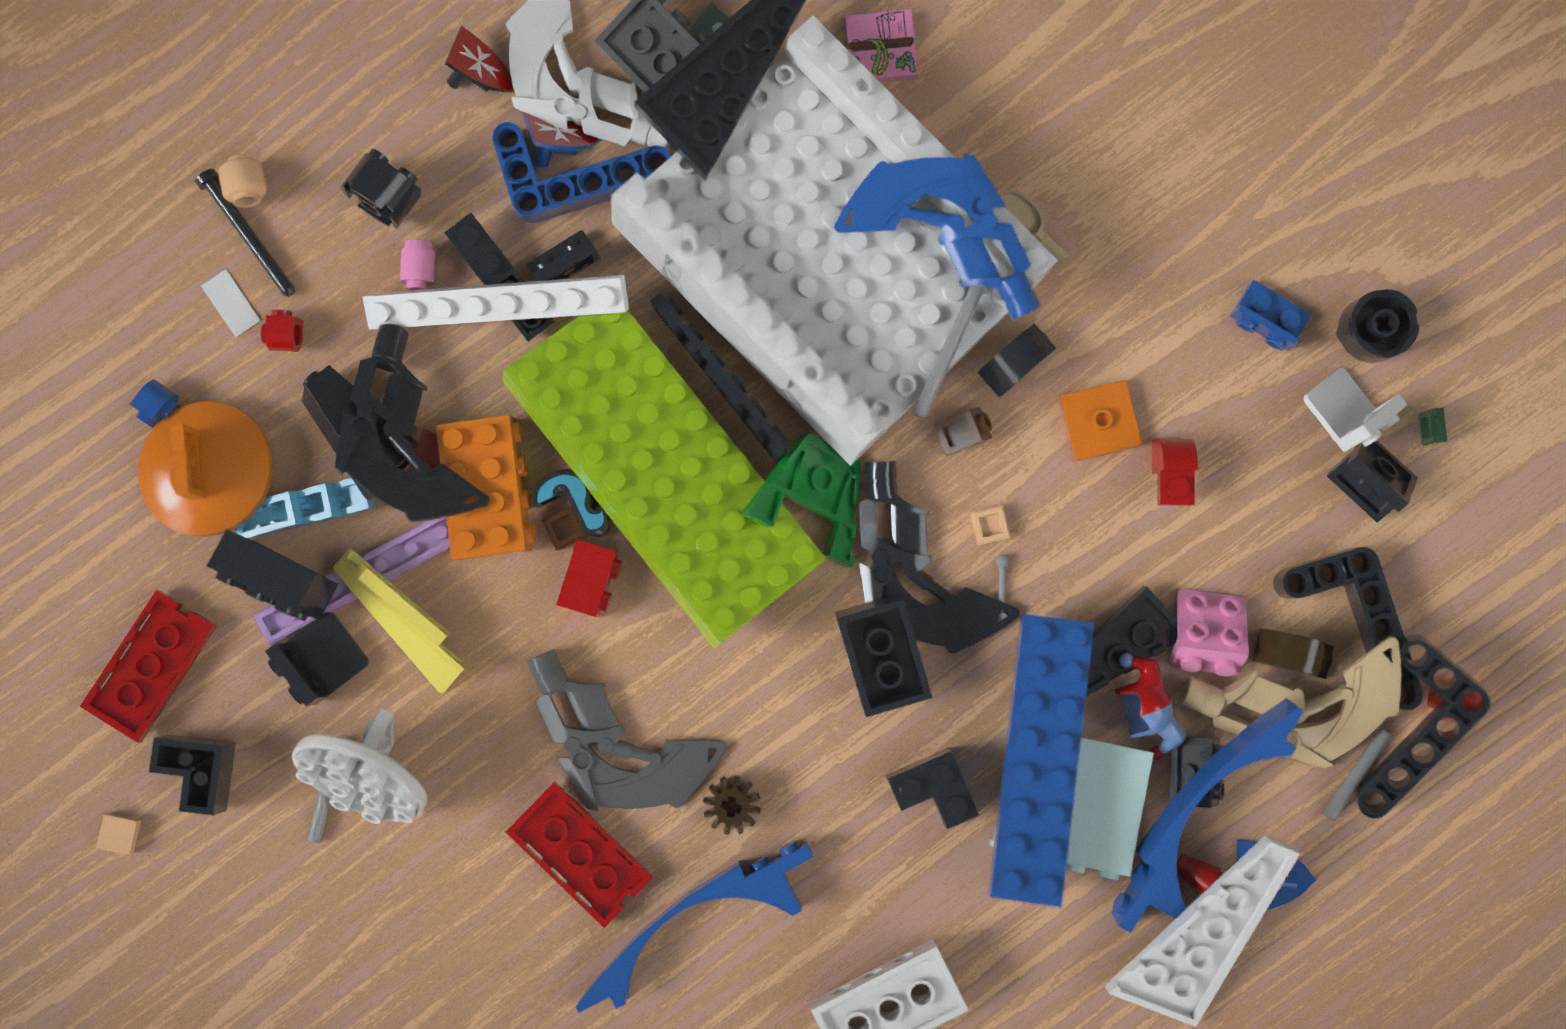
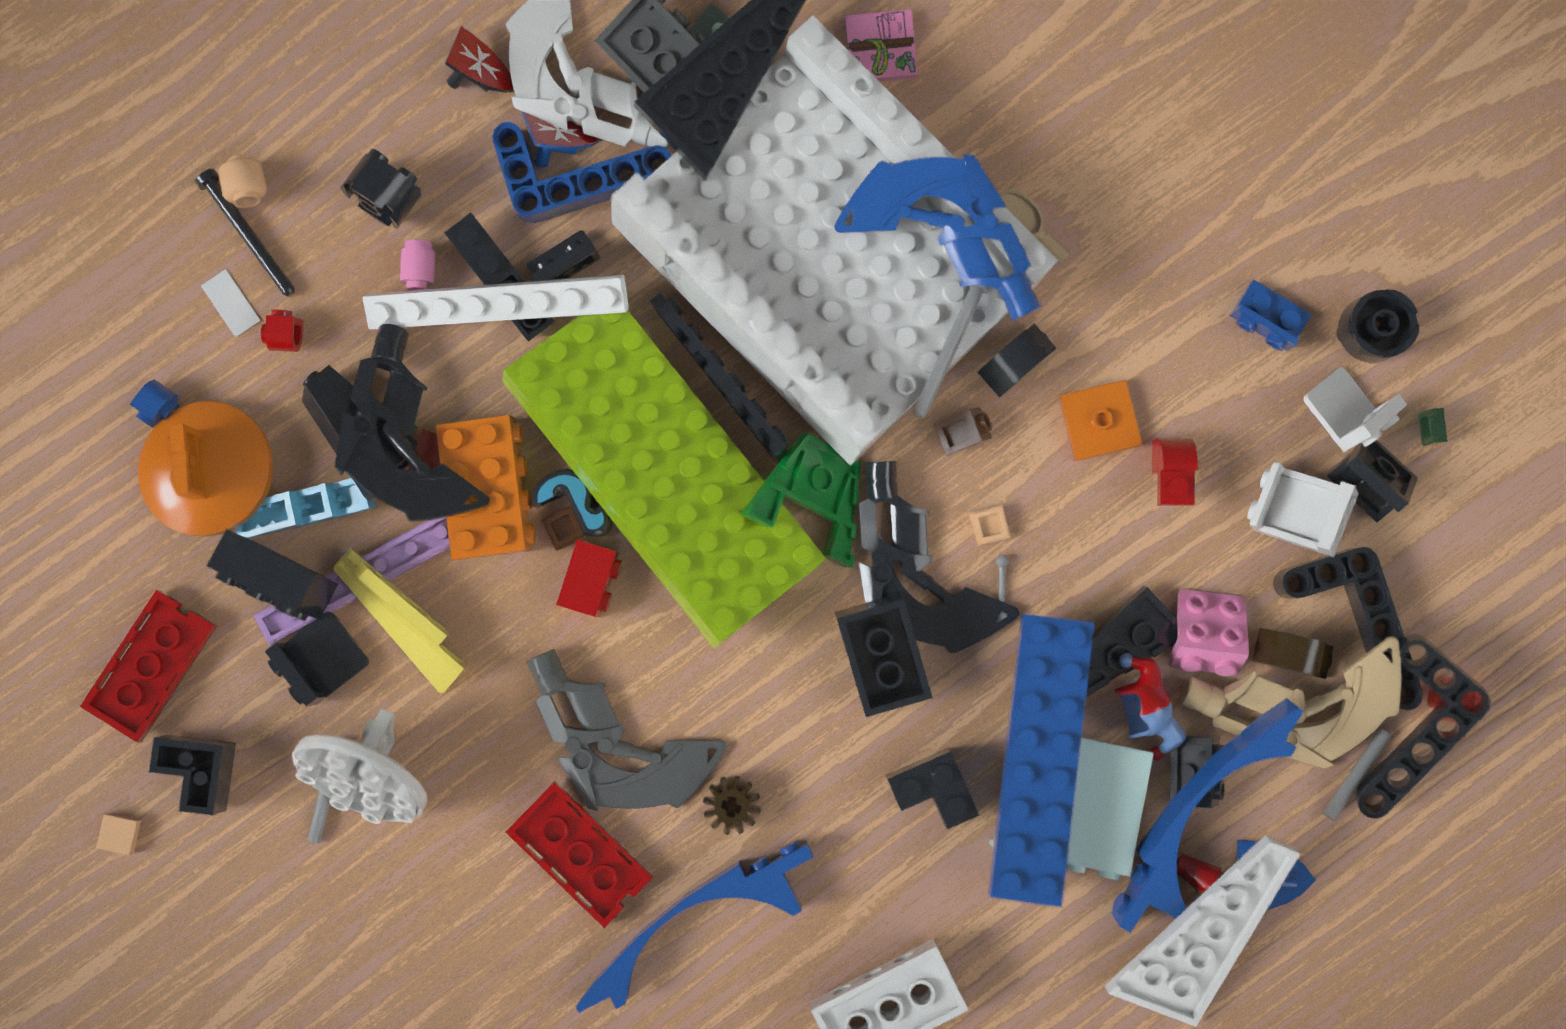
none -> white panel [1247,461,1359,557]

